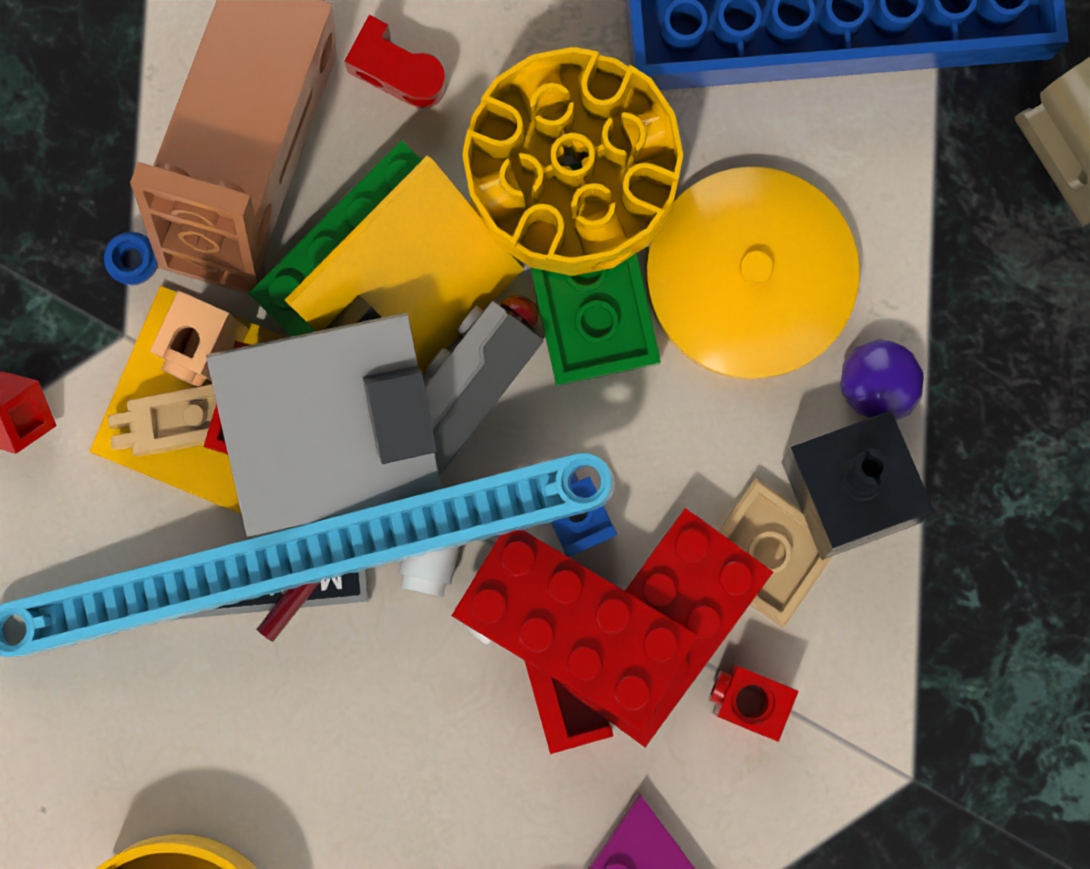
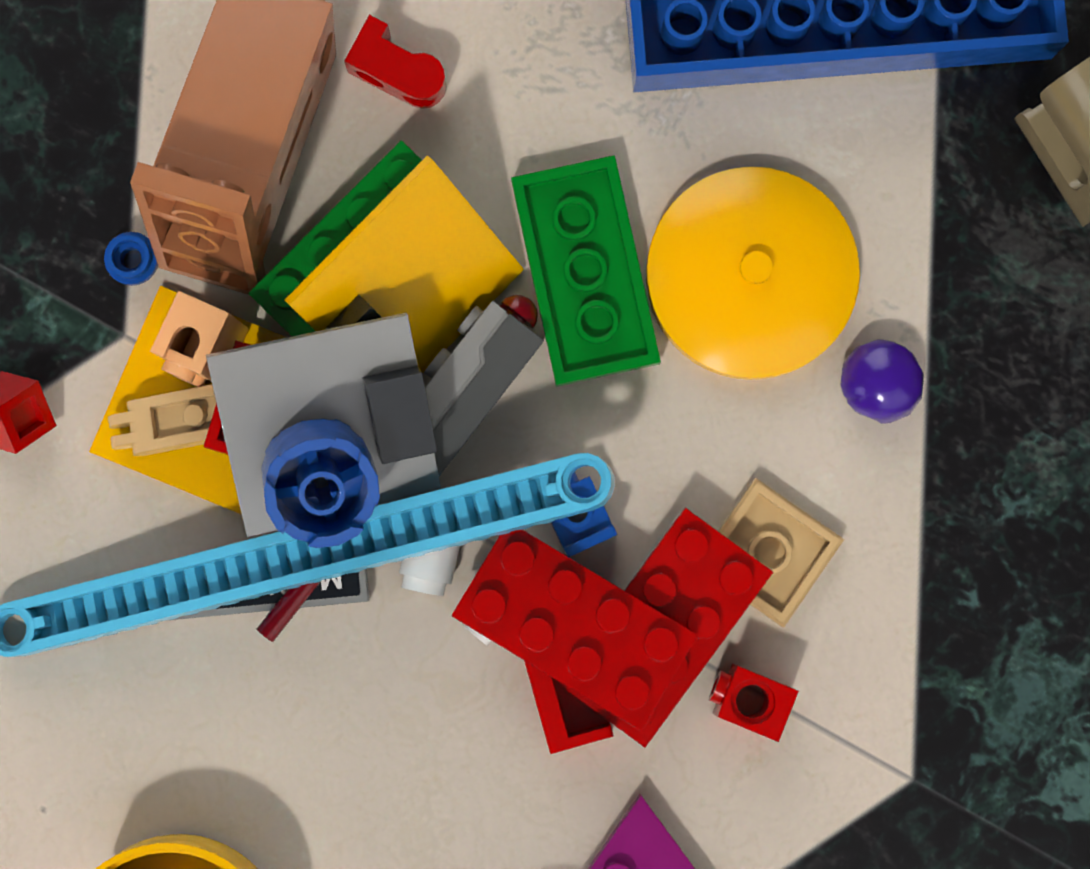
yellow brick [462,47,683,276] -> none
black brick [781,410,934,560] -> none
none -> blue brick [261,419,380,548]

